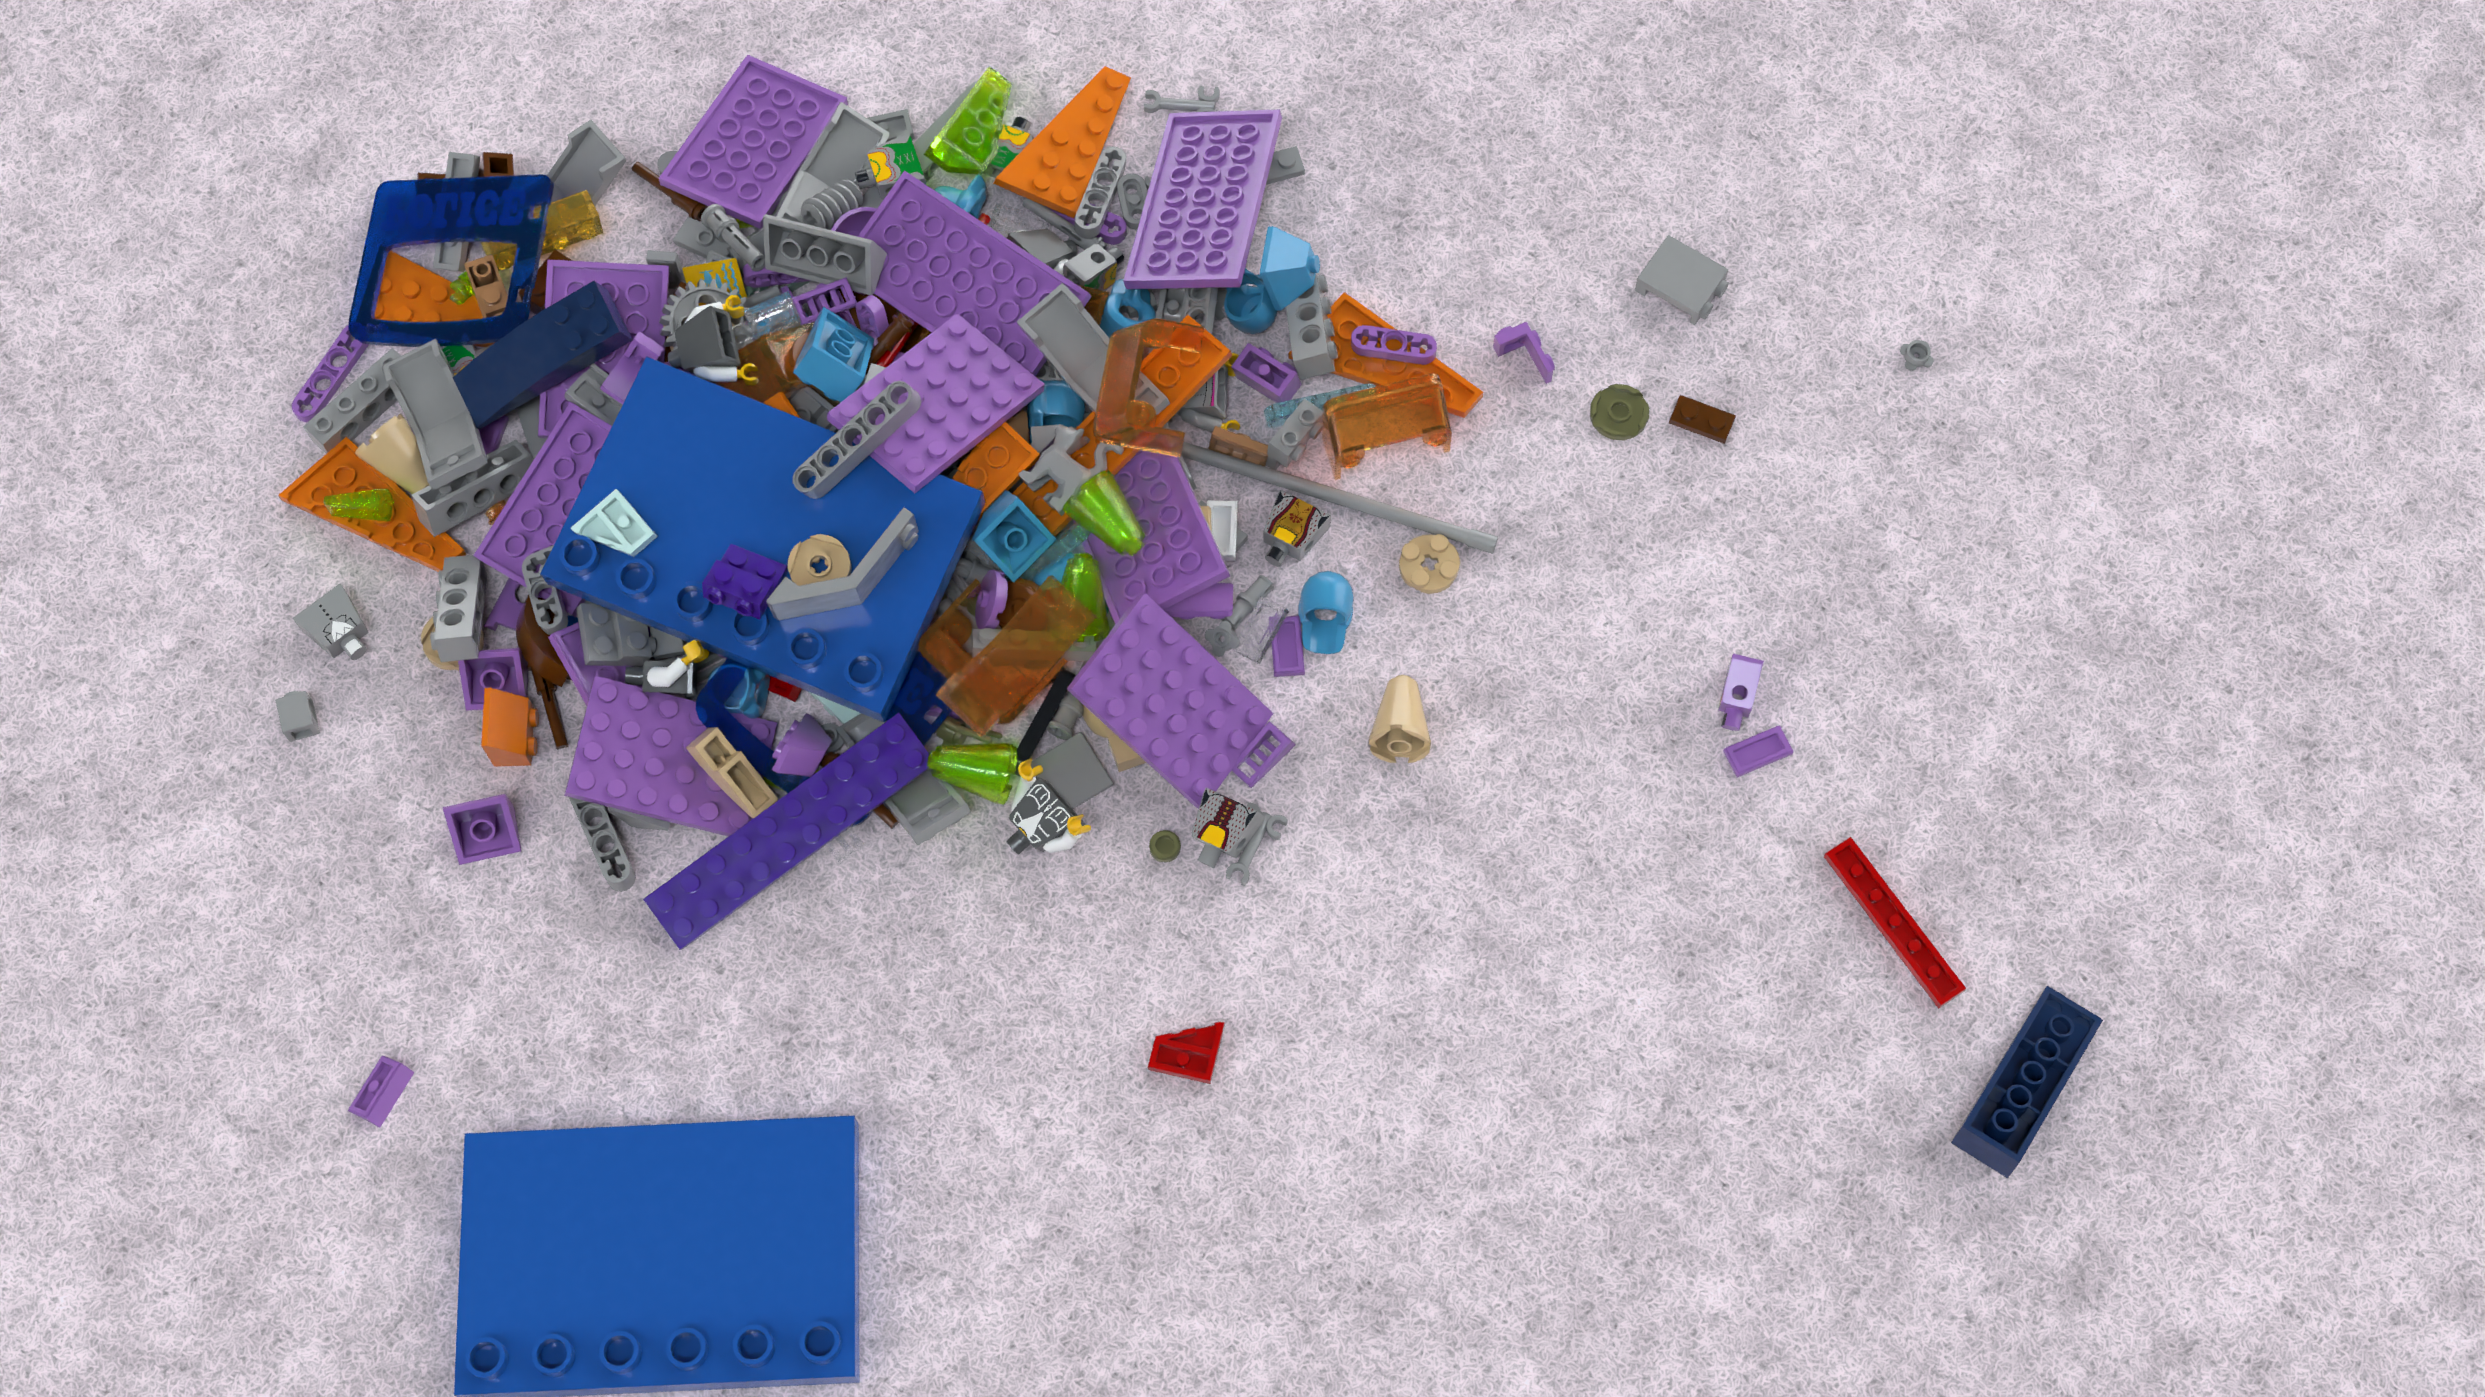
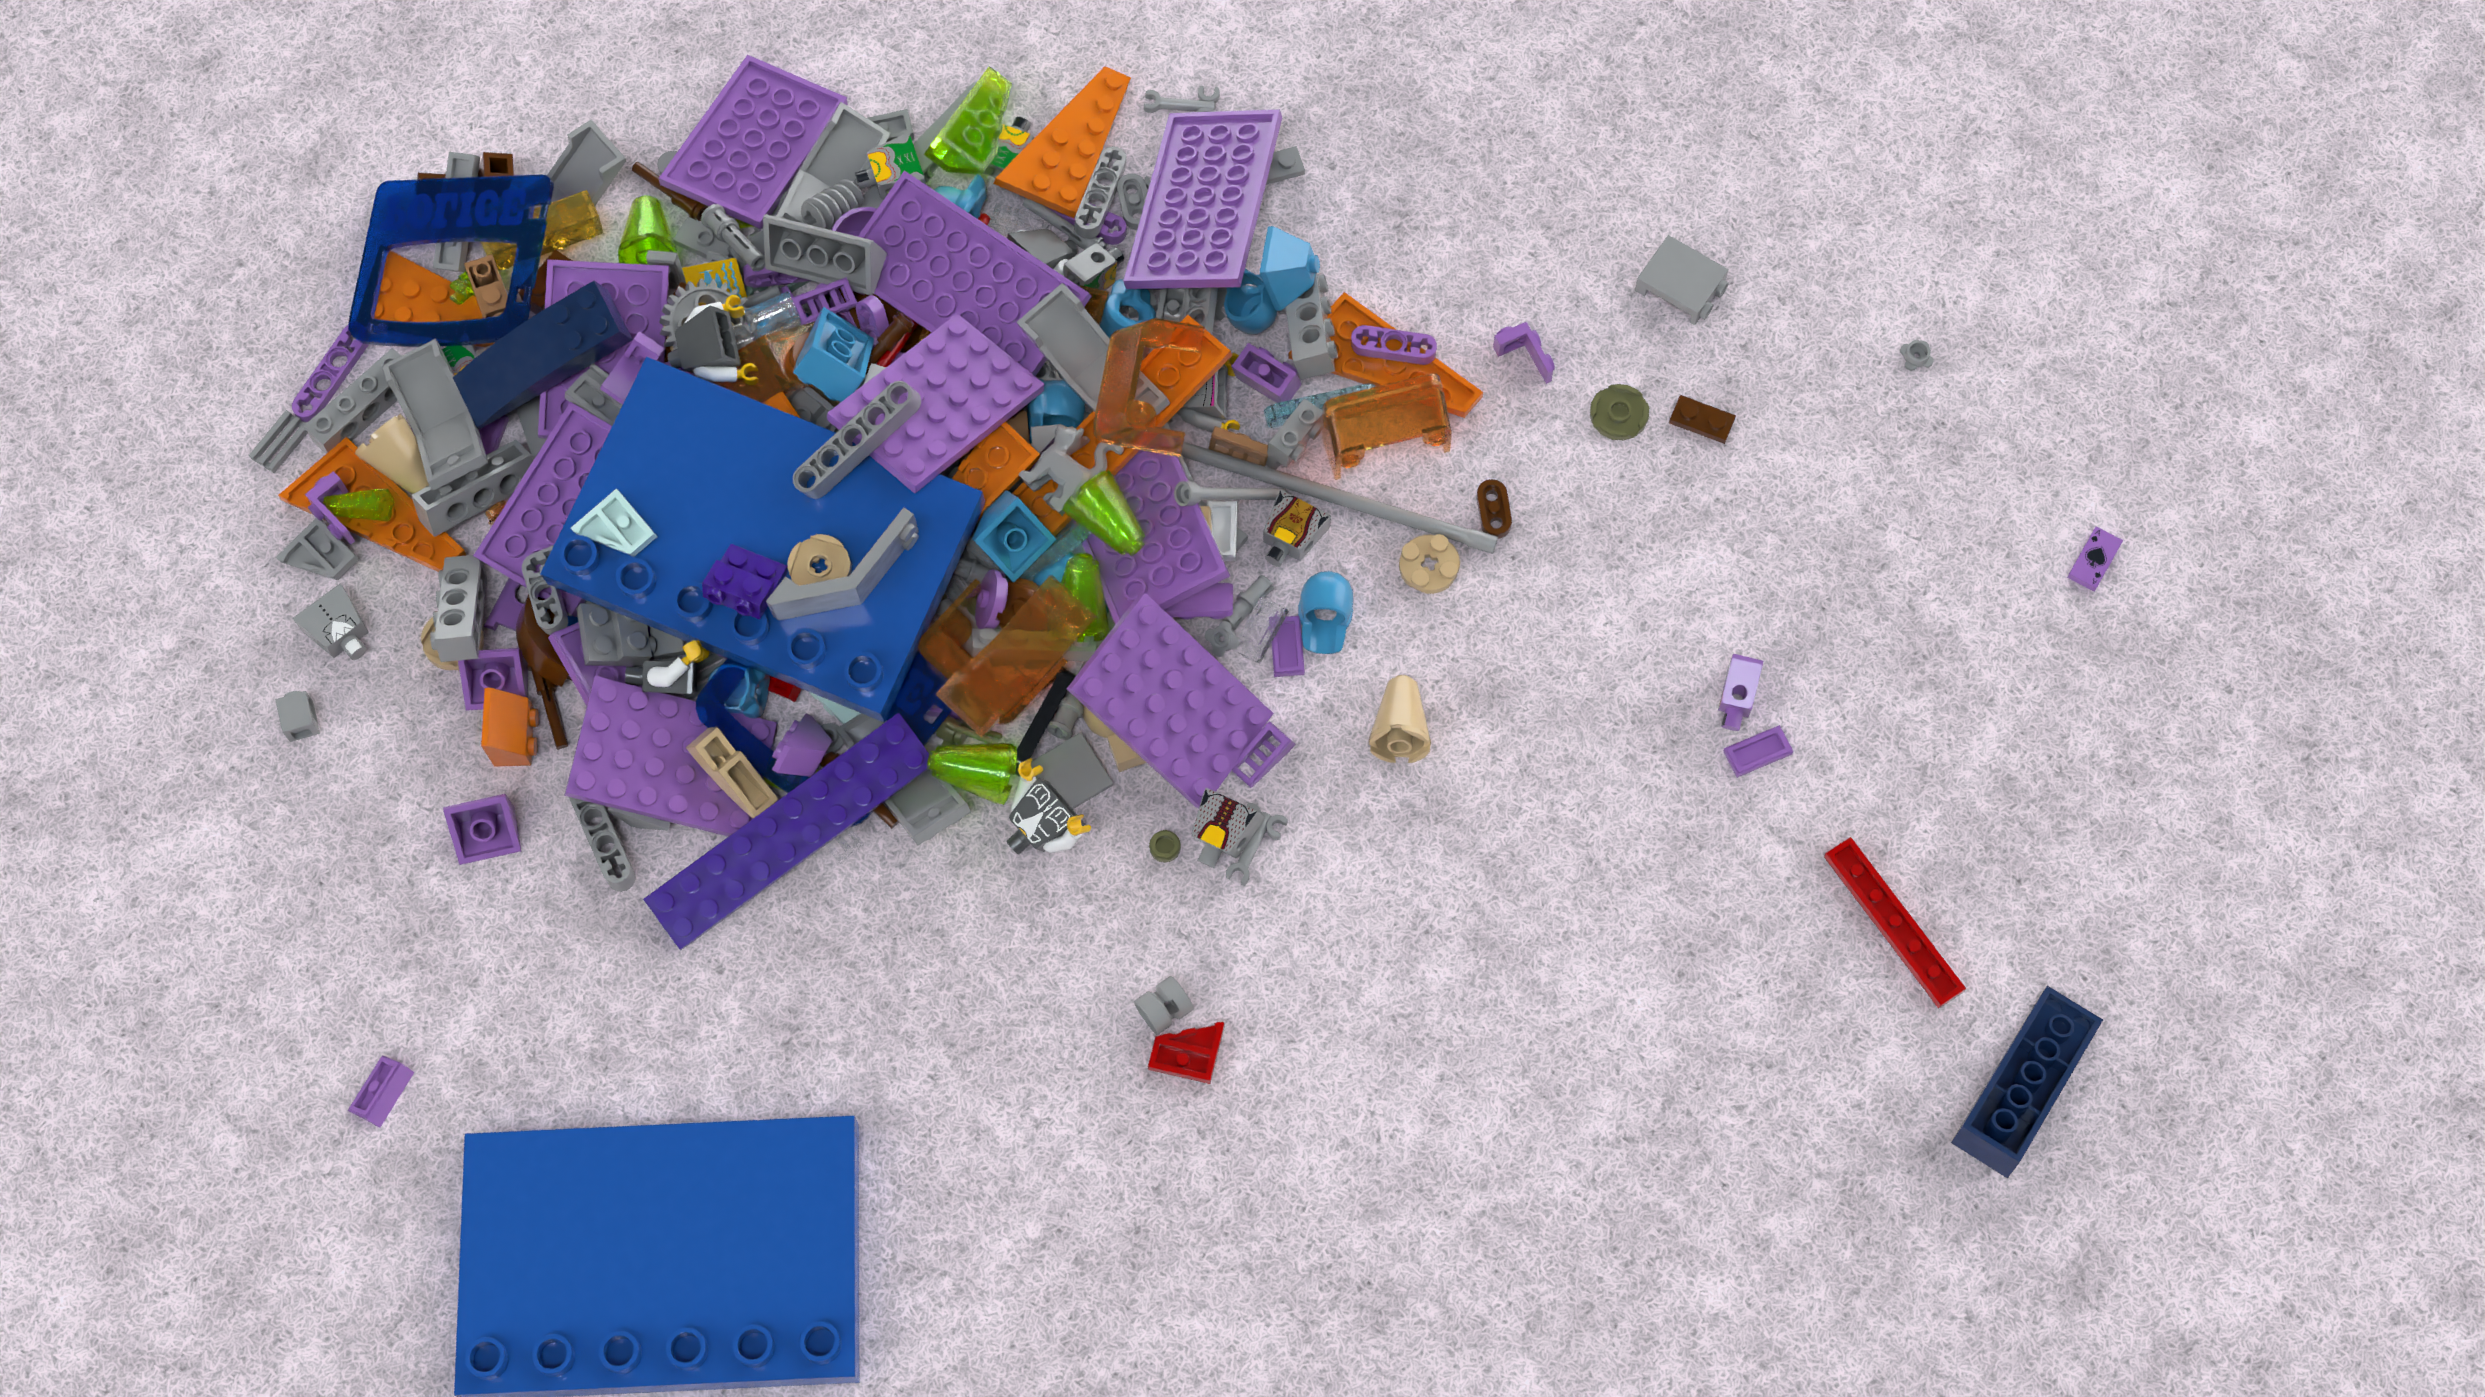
none -> light grey tile [249,410,307,473]
none -> light grey wing [276,518,360,580]
none -> medium lavender bracket [305,471,355,545]
none -> clear neon green cone [618,195,677,265]
none -> light grey wheel [1134,976,1194,1035]
none -> light grey piece [1174,481,1288,506]
none -> reddish brown plate [1476,479,1512,539]
none -> medium lavender tile [2067,526,2123,592]

